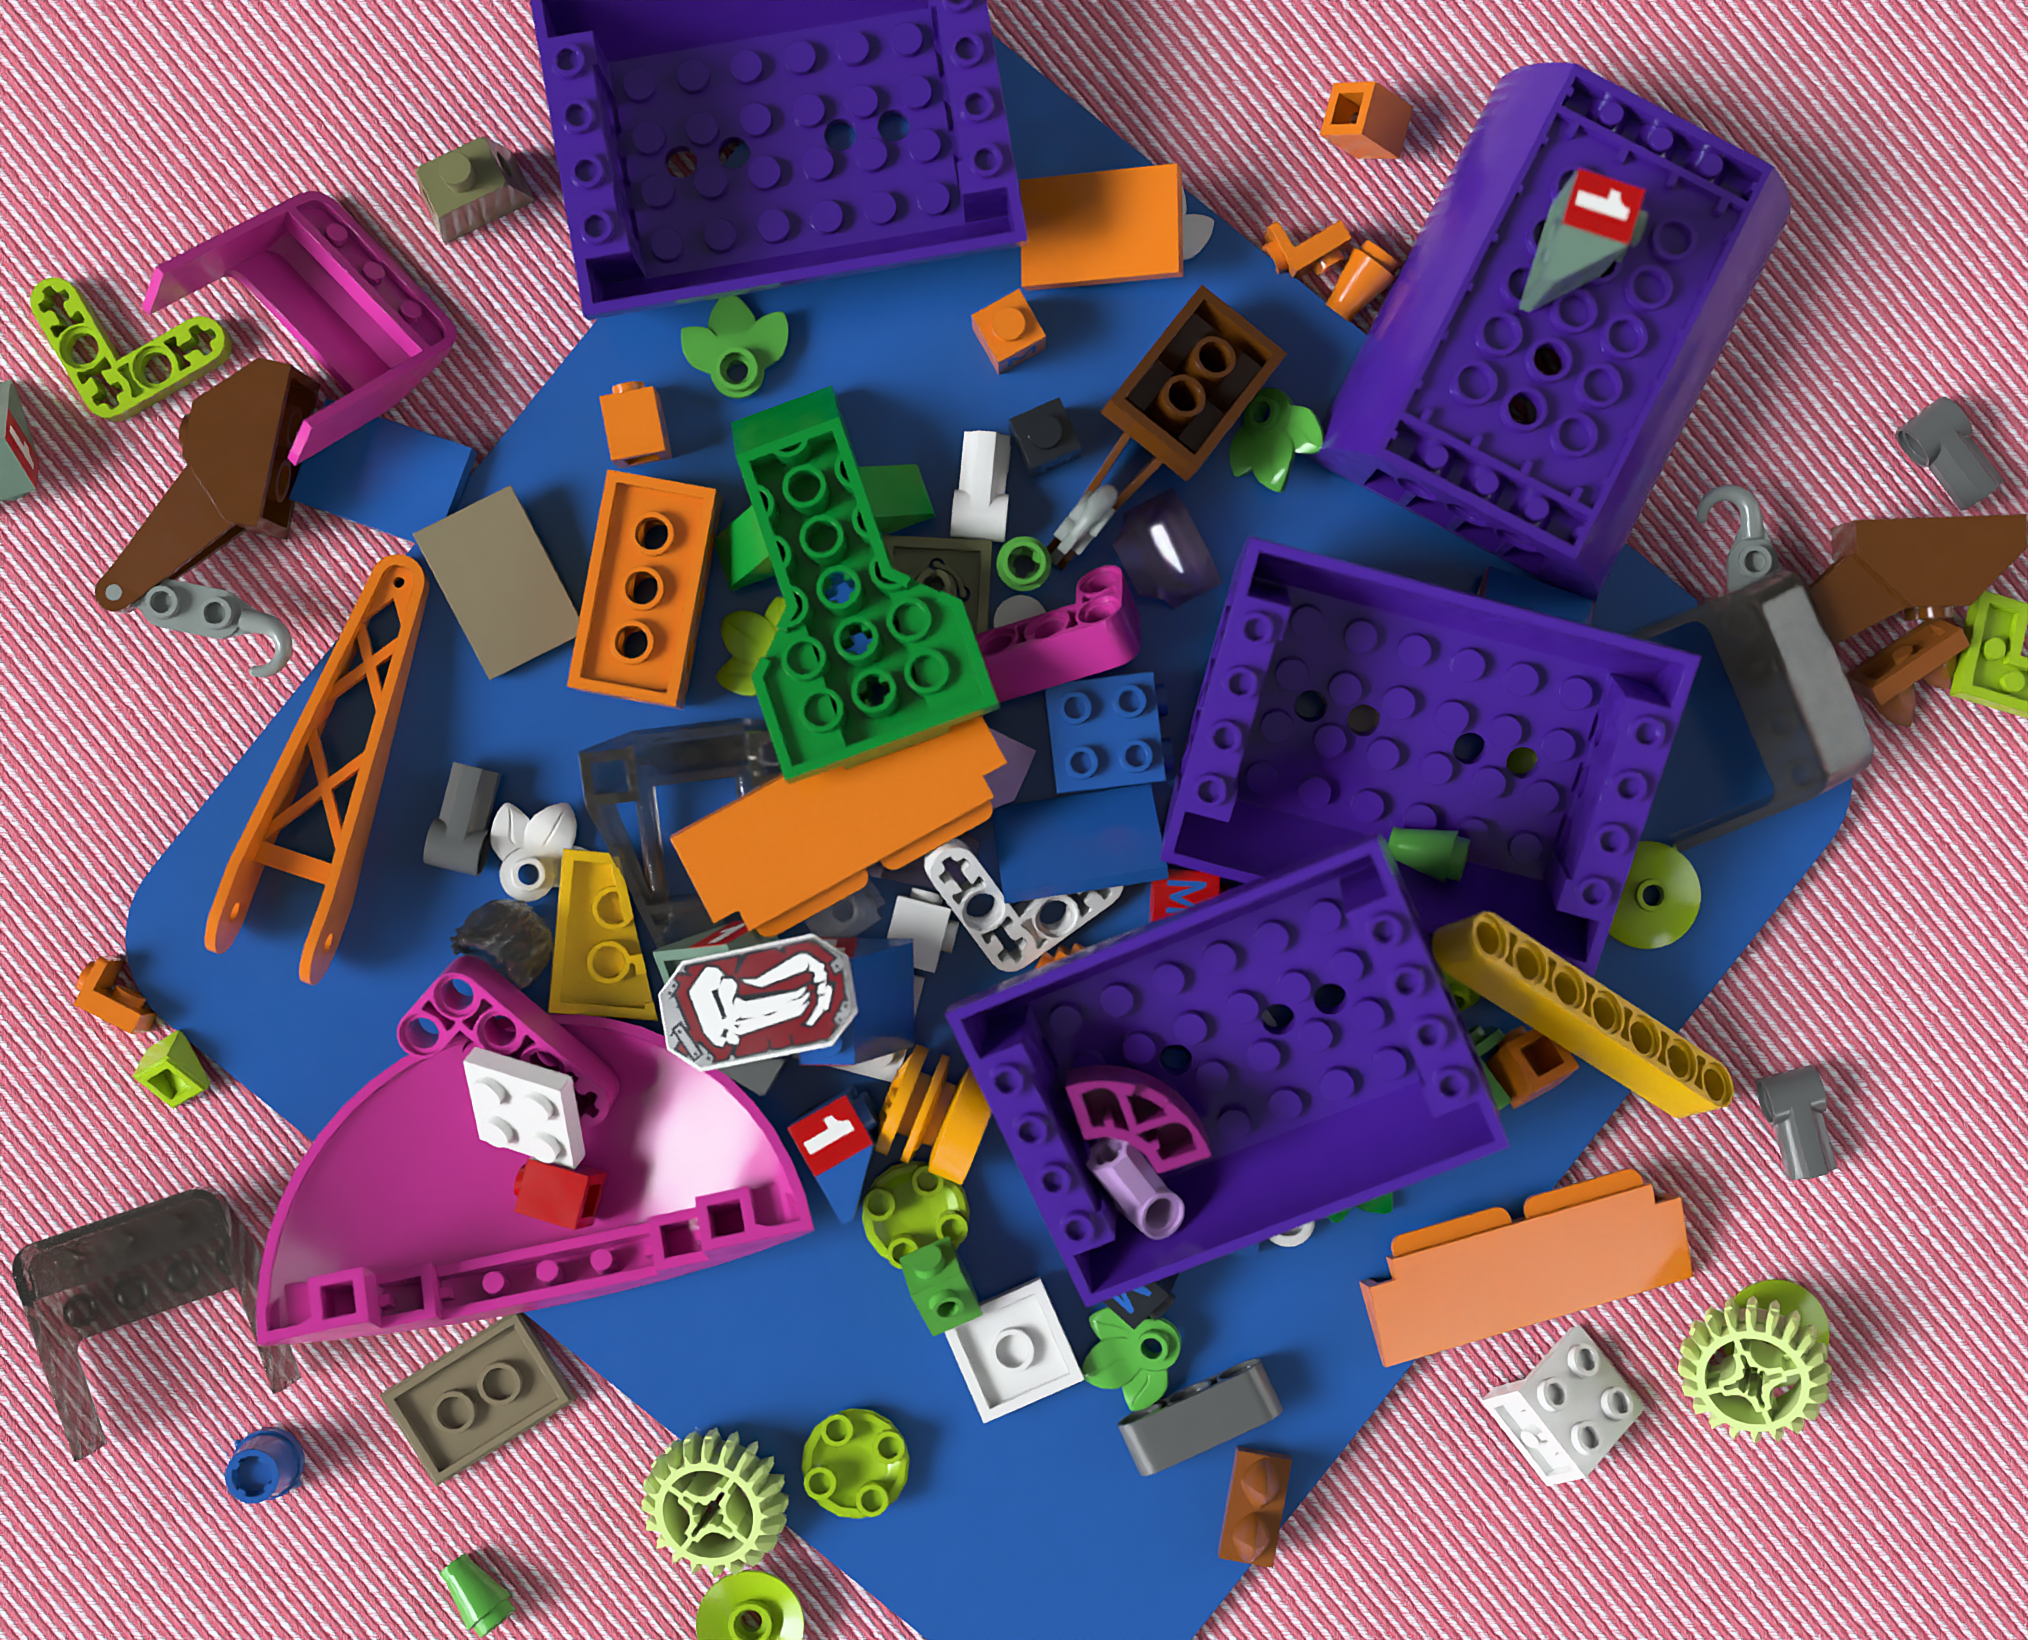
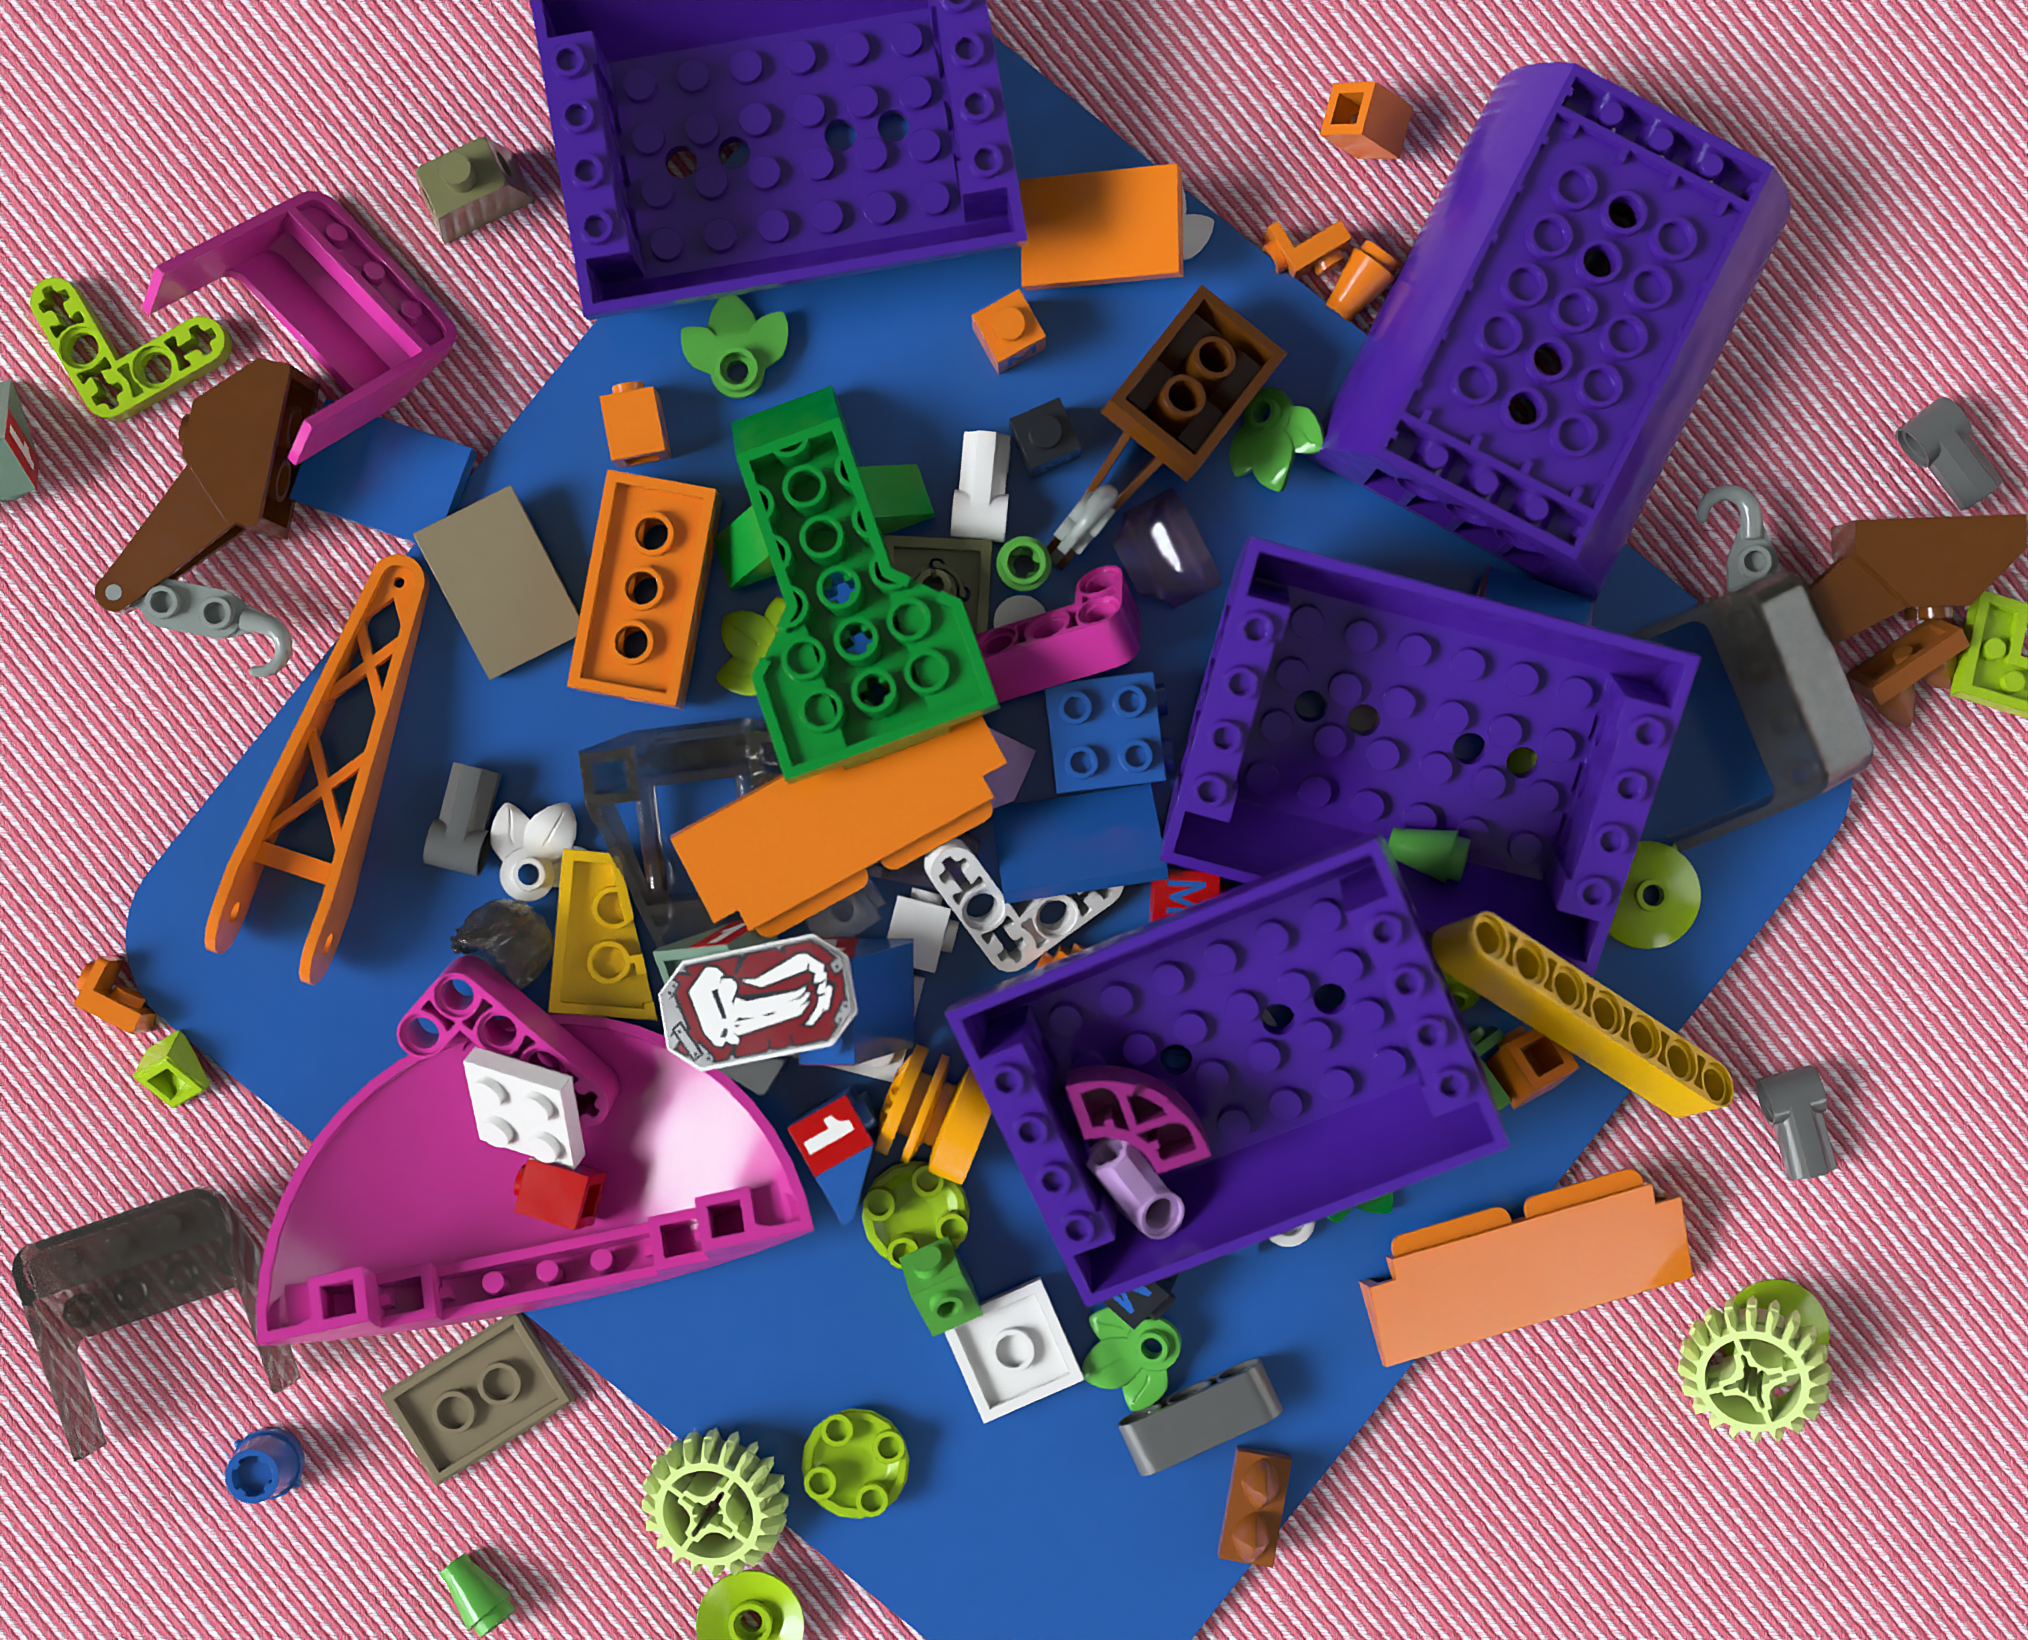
white bracket [1481,1326,1643,1486] -> none
sand green slope [1519,168,1647,312] -> none

